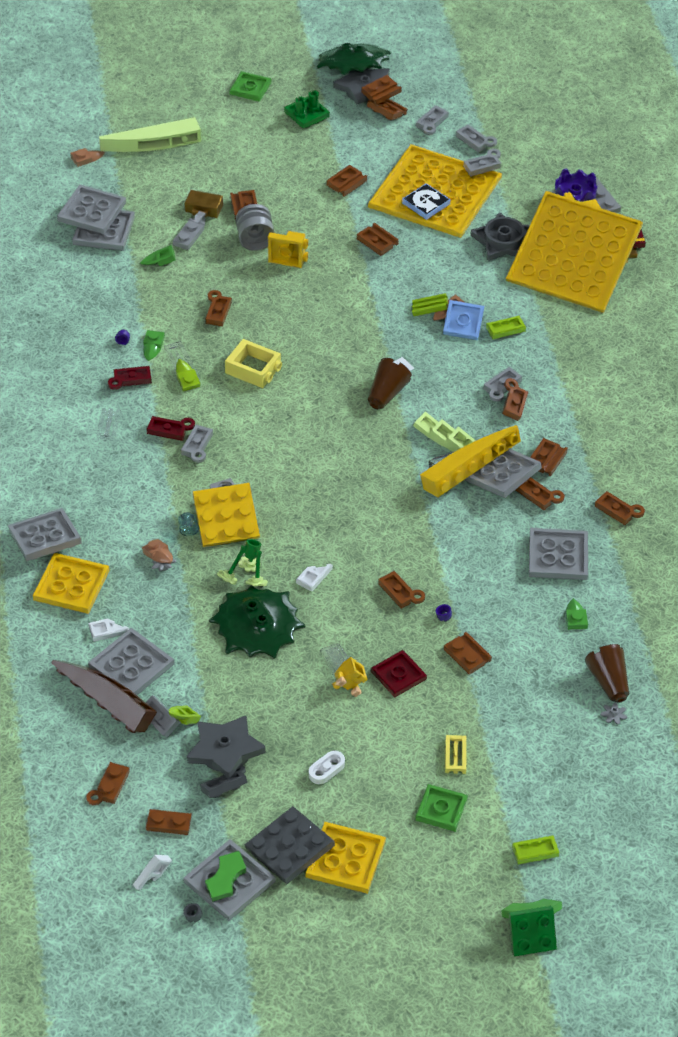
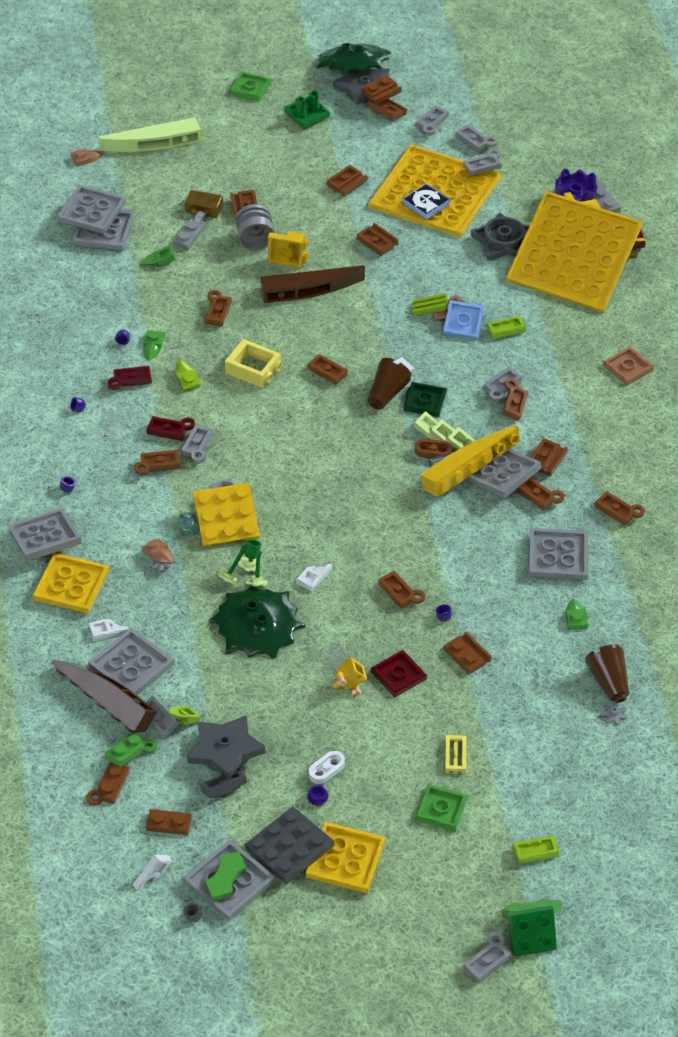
none -> dark purple hinge [60,476,76,493]
none -> dark purple hinge [70,397,86,412]
none -> bright green hinge [105,732,157,767]
none -> dark orange hinge [134,450,180,475]
none -> reddish brown slope [260,265,365,303]
none -> dark purple plate [307,785,328,806]
none -> dark orange plate [308,354,348,385]
none -> dark green tile [403,382,447,417]
none -> dark orange plate [415,439,452,460]
none -> light grey hinge [463,932,511,984]
none -> nougat tile [603,346,654,386]

